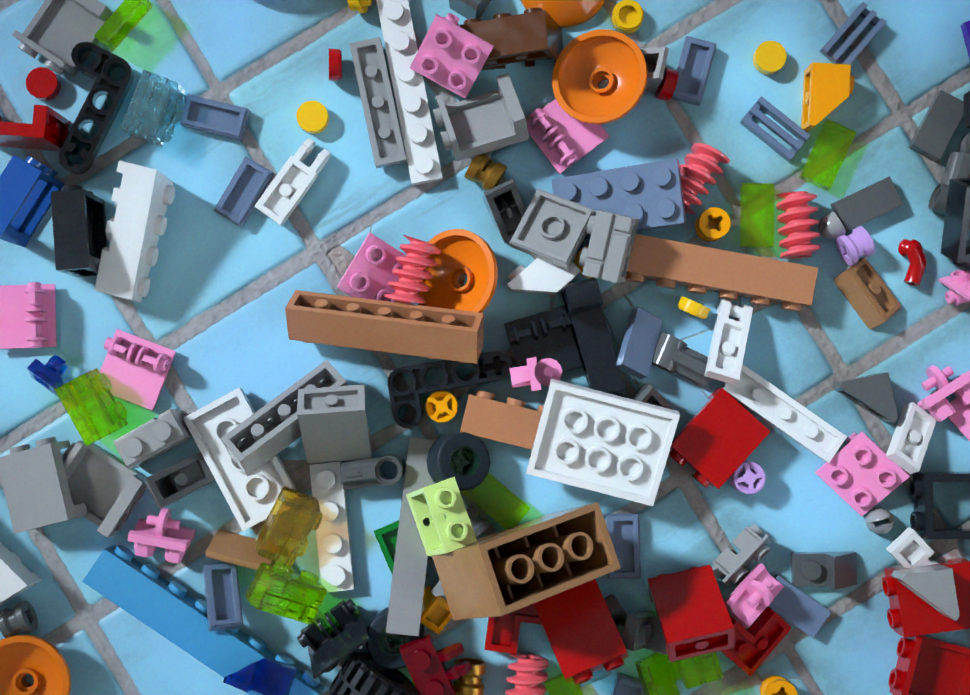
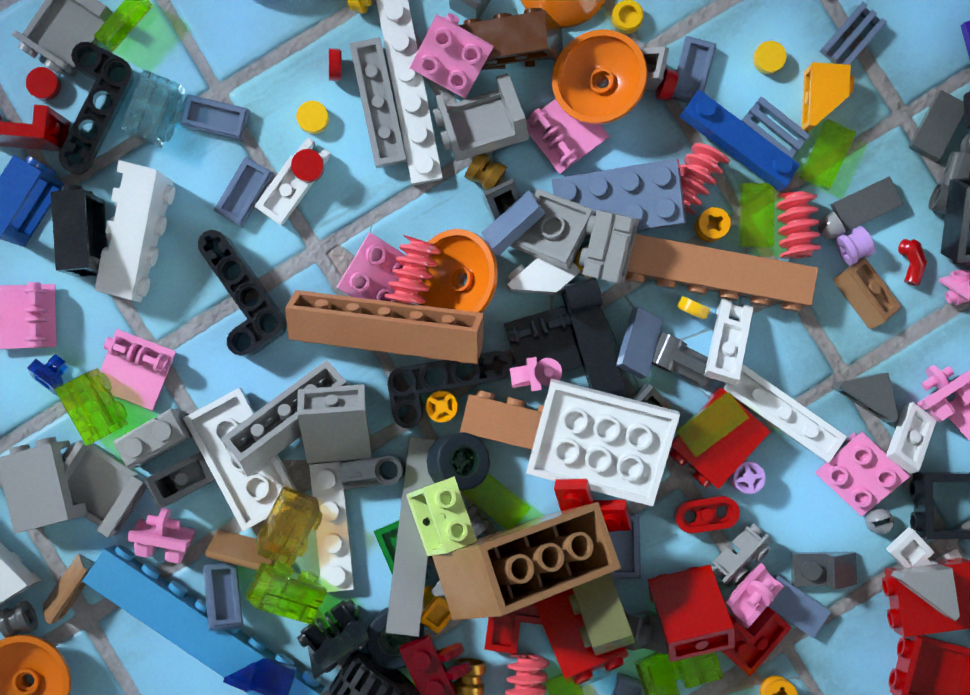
none -> medium nougat slope [43,554,94,624]
none -> black beam [198,230,287,357]
none -> red tile [291,149,325,183]
none -> sand blue tile [481,190,546,256]
none -> red plate [554,479,631,532]
none -> olive brick [568,573,635,656]
none -> red plate [674,495,740,533]
none -> clear neon green tile [676,392,749,457]
none -> blue plate [679,90,800,192]

